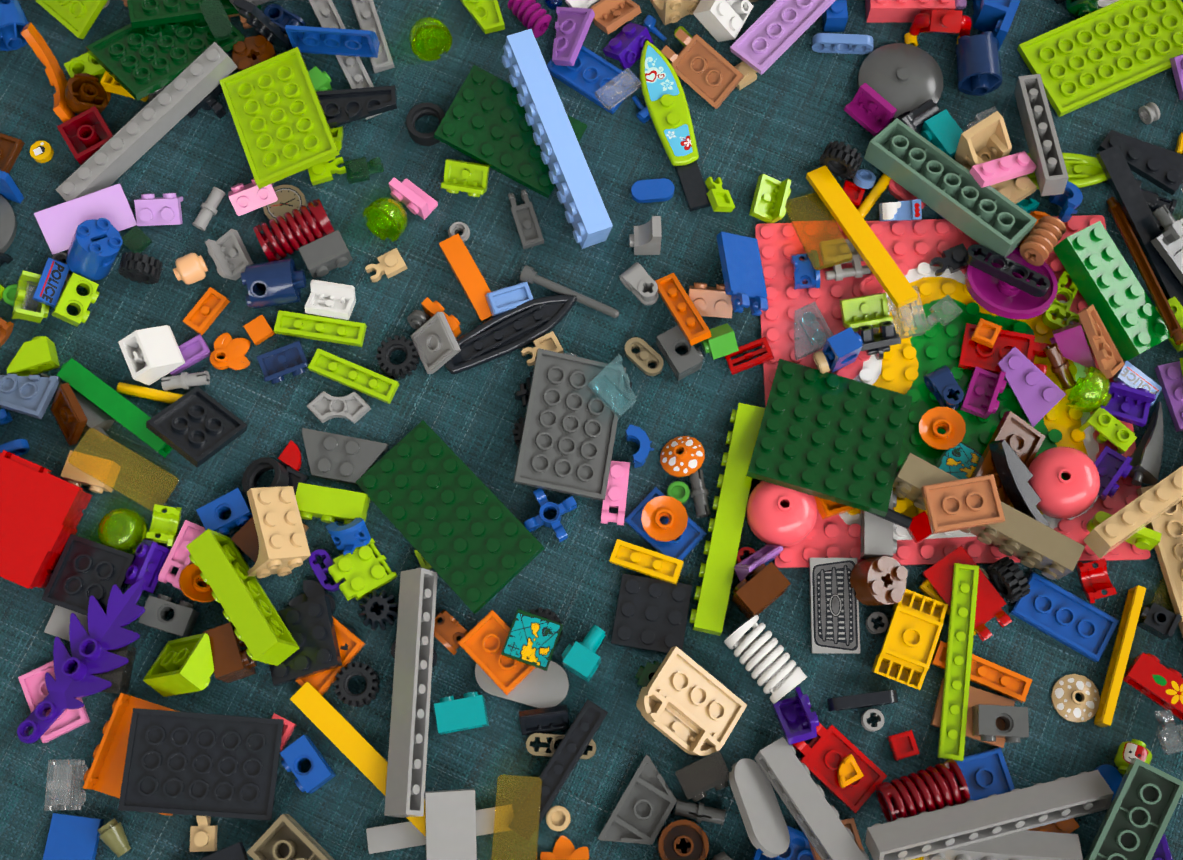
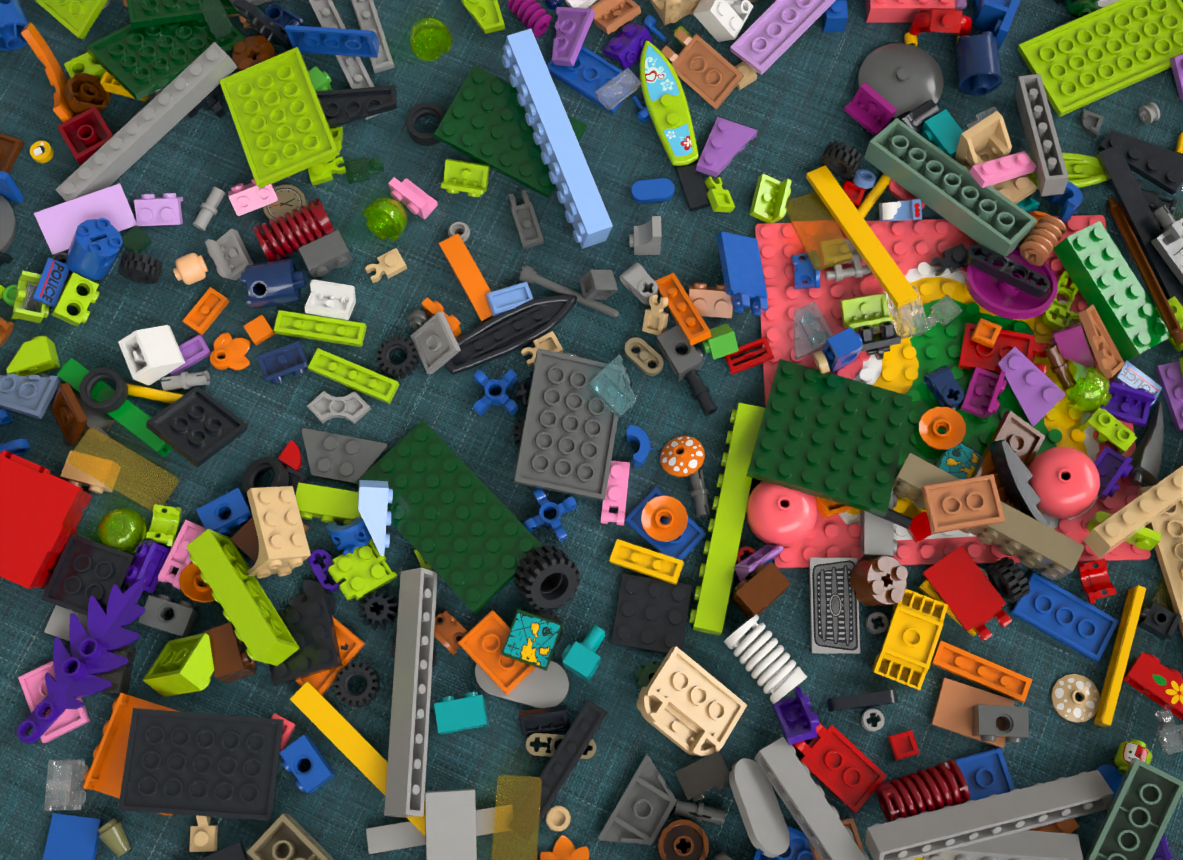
bright green tile [667,481,690,505] -> none
medium blue beam [812,33,873,54] -> none
light orange tile [838,754,864,788] -> none
lime tile [937,563,979,761] -> none
none -> black tyre [79,367,128,413]
none -> light blue slope [358,480,393,556]
none -> blue pin [473,369,519,416]
none -> black tyre [514,545,580,611]
none -> dark grey brick [579,270,618,300]
none -> tan plate [642,294,669,335]
none -> black pin [684,370,718,416]
none -> medium lavender wing [696,117,758,177]
none -> dark grey tile [1080,109,1104,138]

